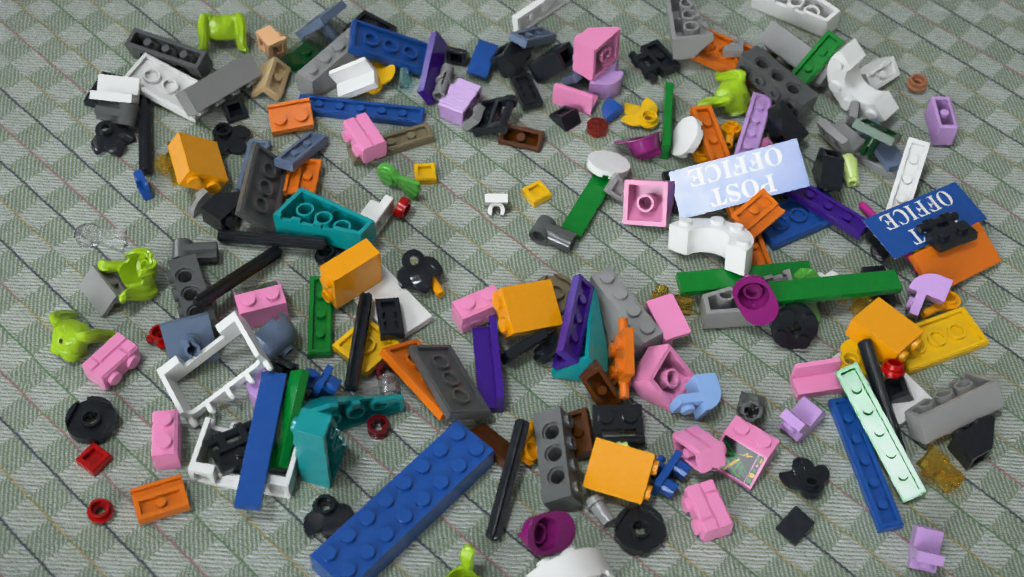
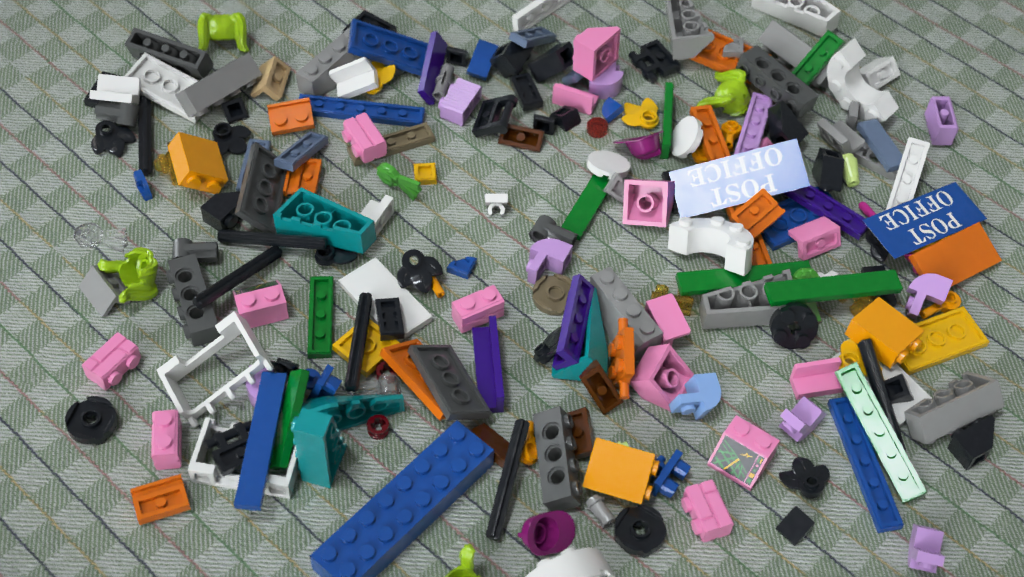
lime hair [48,309,116,362] -> none
red tile [75,442,113,477] -> none
red plate [87,498,114,524] -> none
red plate [146,324,165,349] -> none
sand blue tile [159,311,220,363] -> none
light grey tile [188,187,209,218] -> none
sand blue cylinder [255,312,296,359] -> none
light nougat brick [256,25,288,60] -> none
dark green slope [278,37,325,73] -> none
sand blue tile [296,0,347,43] -> none
black plate [304,494,354,540] -> none
light orange brick [319,238,382,309] -> none
red tile [393,196,412,219] -> none
clear light blue tile [399,67,409,89] -> none
light grey tile [462,103,485,131] -> none
light orange brick [492,279,563,339] -> none
black tile [500,329,548,365] -> none
yellow tile [521,179,552,208] -> none
black plate [592,404,645,448] -> none
bright pink brick [672,425,727,474] -> none
magenta piece [732,273,779,325] -> none
dark grey piece [736,391,766,422] -> none
tile [852,117,903,158] -> none
red plate [881,358,906,379] -> none
nougat plate [906,74,927,93] -> none
black plate [916,211,978,253] -> none
clear yellow hips [916,445,965,494] -> none
none -> blue tile [447,257,477,280]
none -> lavender brick [526,238,573,284]
none -> black slope [533,114,557,135]
none -> bright pink panel [788,216,841,261]

